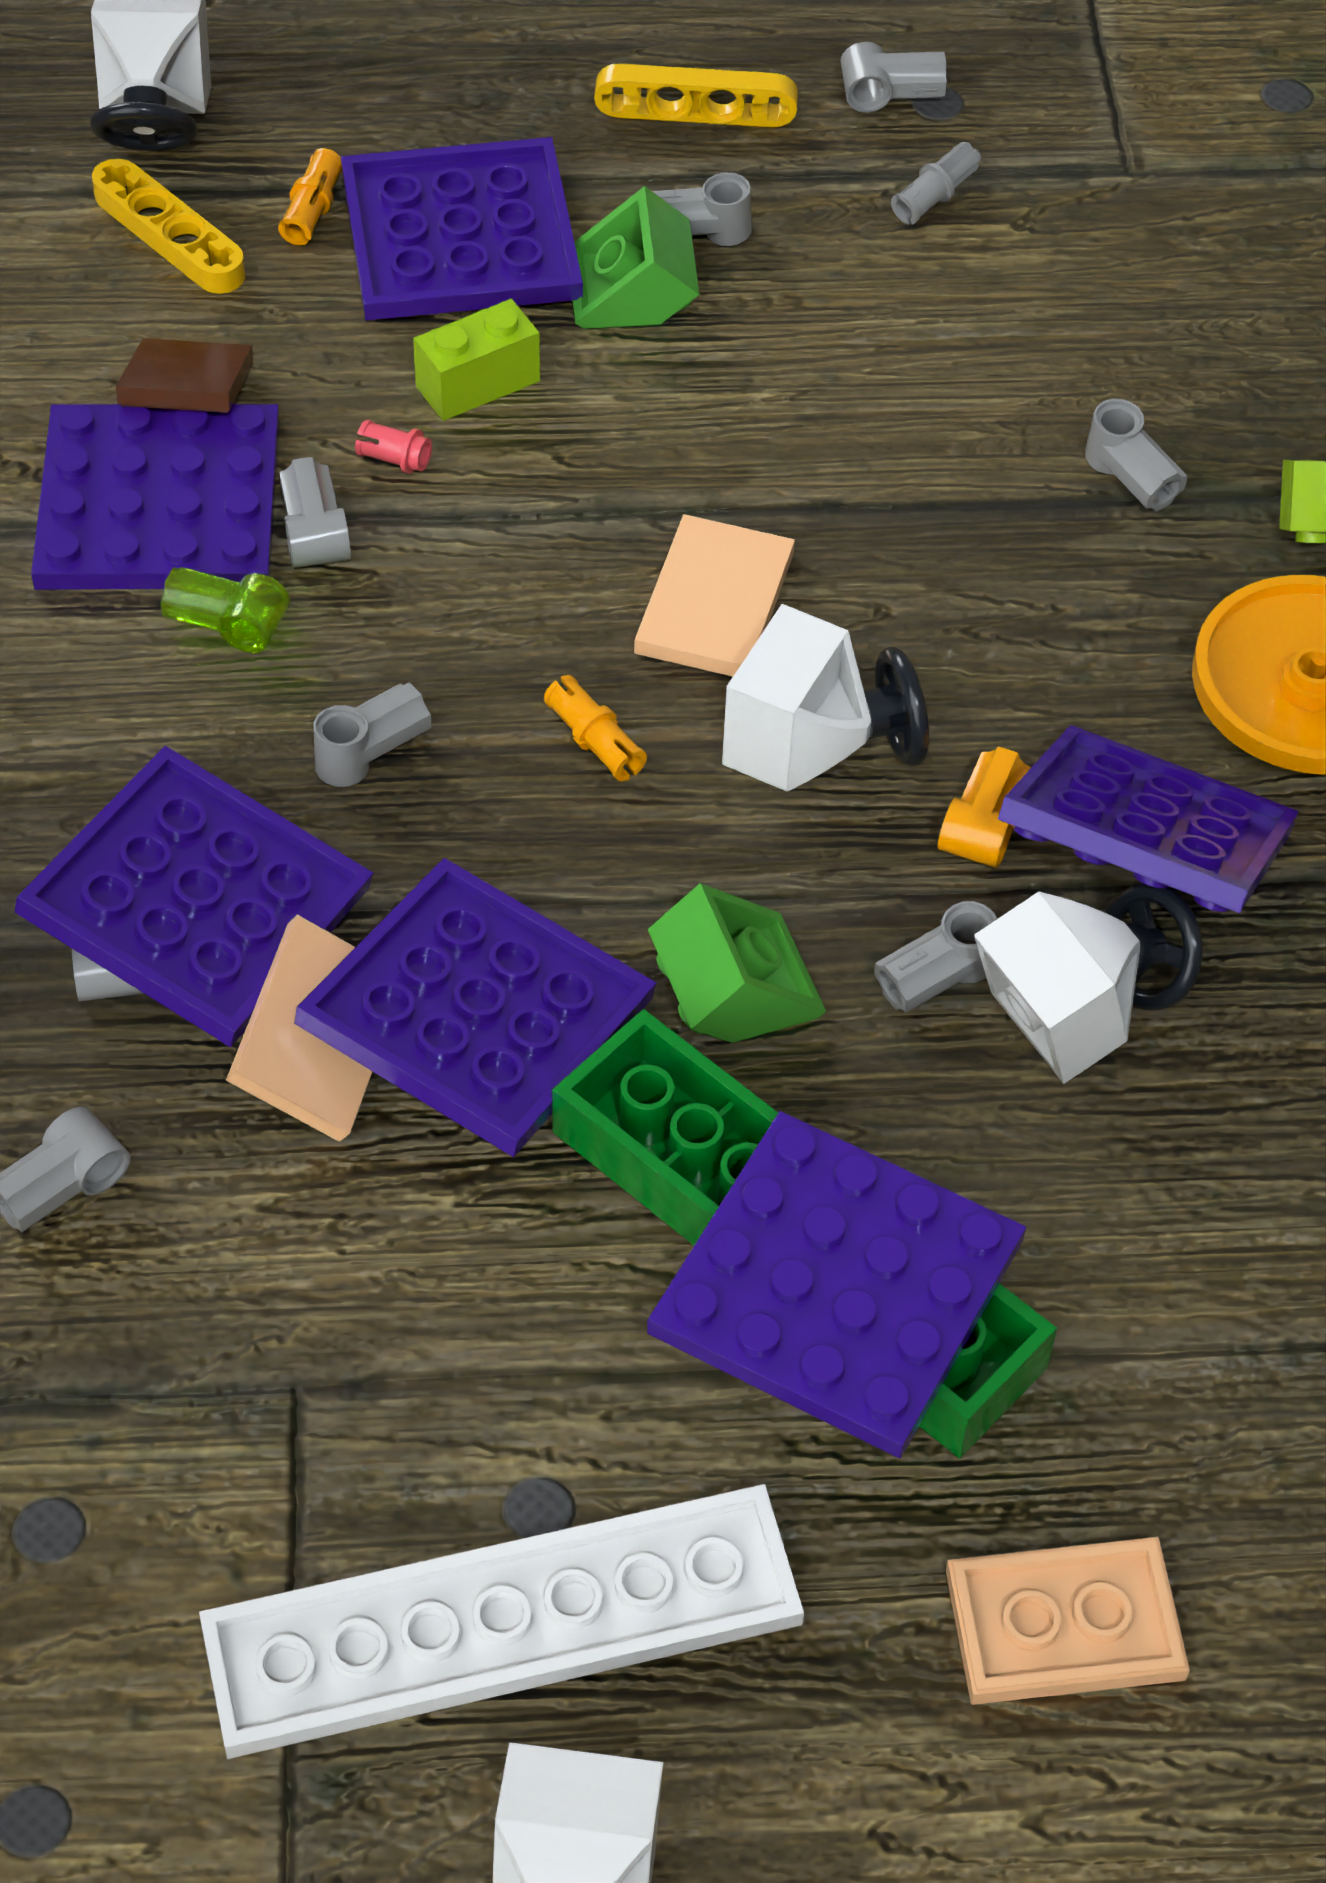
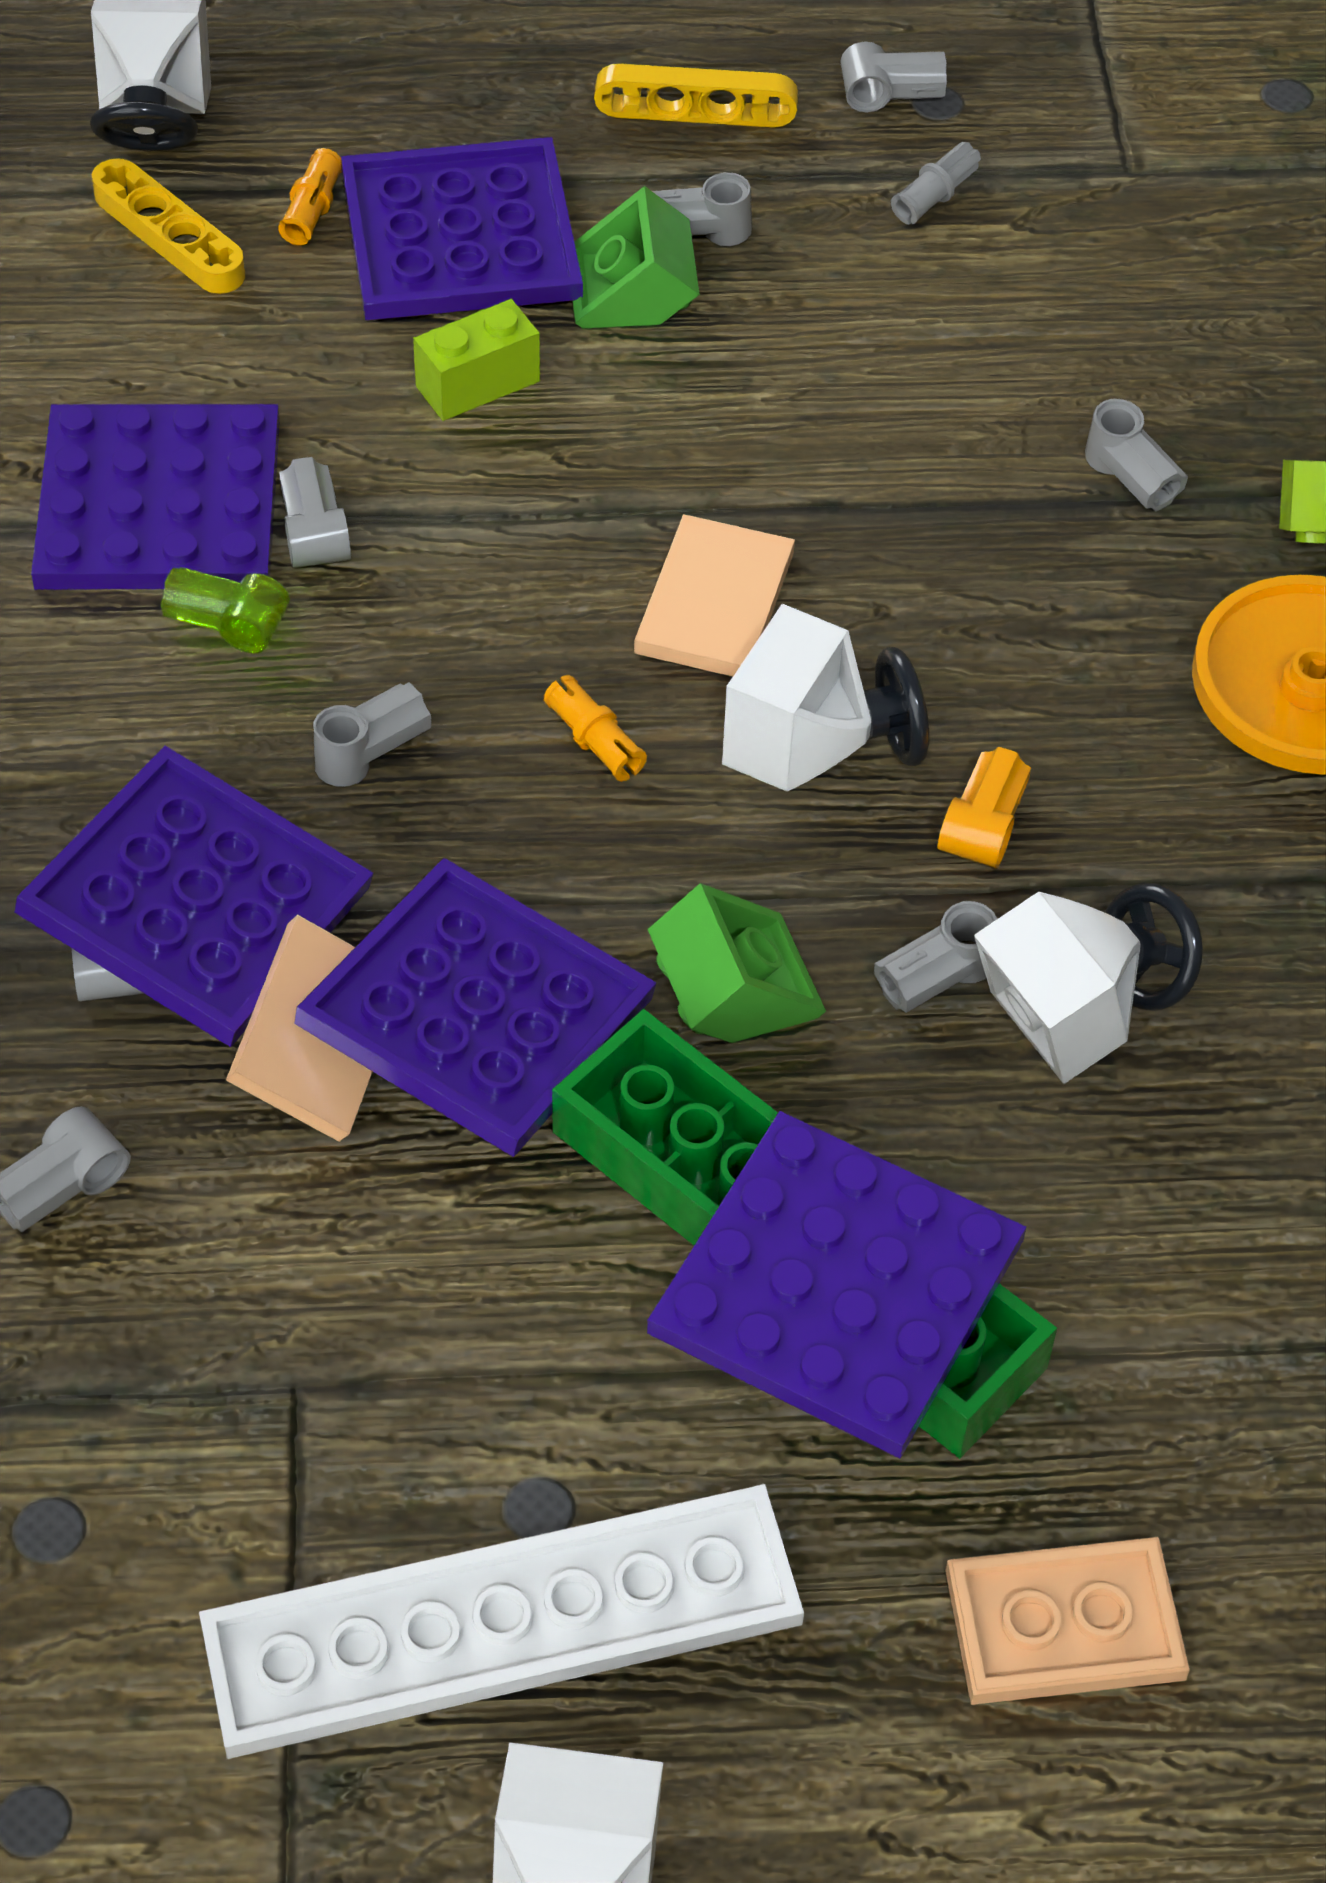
reddish brown tile [116,338,253,413] -> none
coral pin [355,419,432,474] -> none
dark purple plate [998,725,1299,913] -> none

